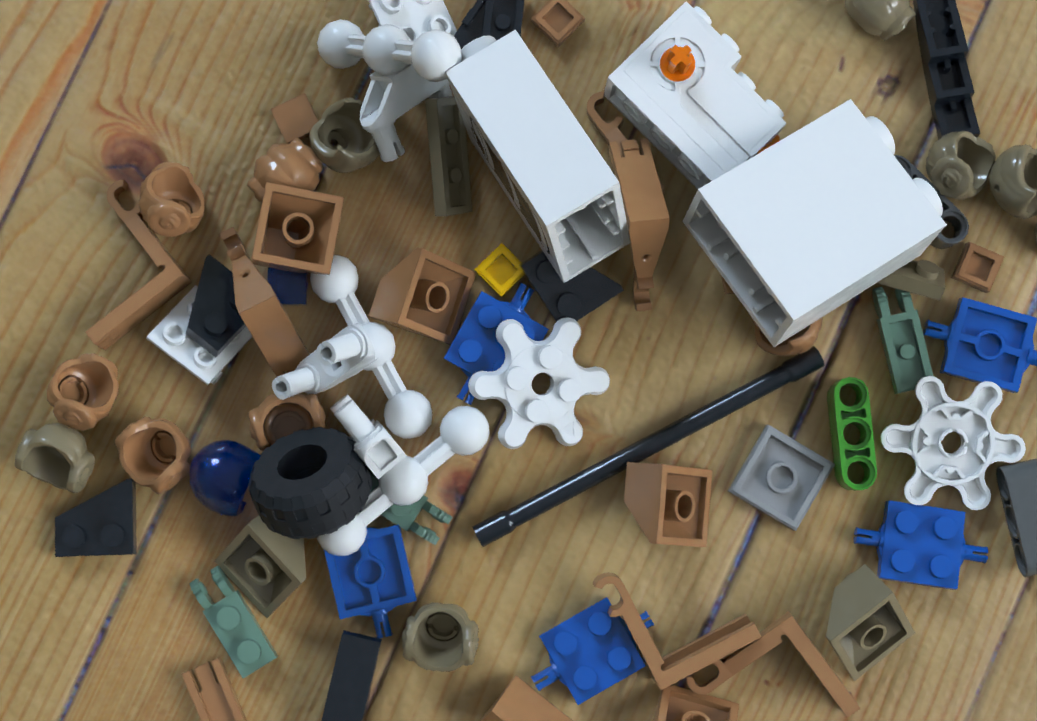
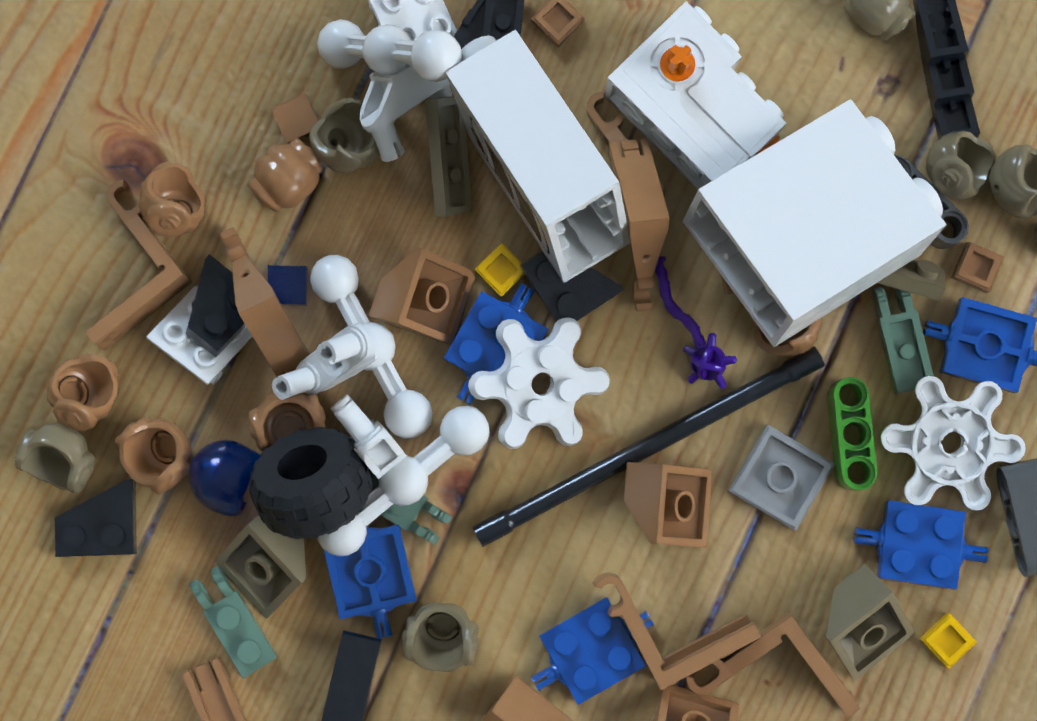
medium nougat slope [251,182,344,275] -> none
none -> dark purple piece [654,256,737,389]
none -> yellow tile [919,613,977,669]

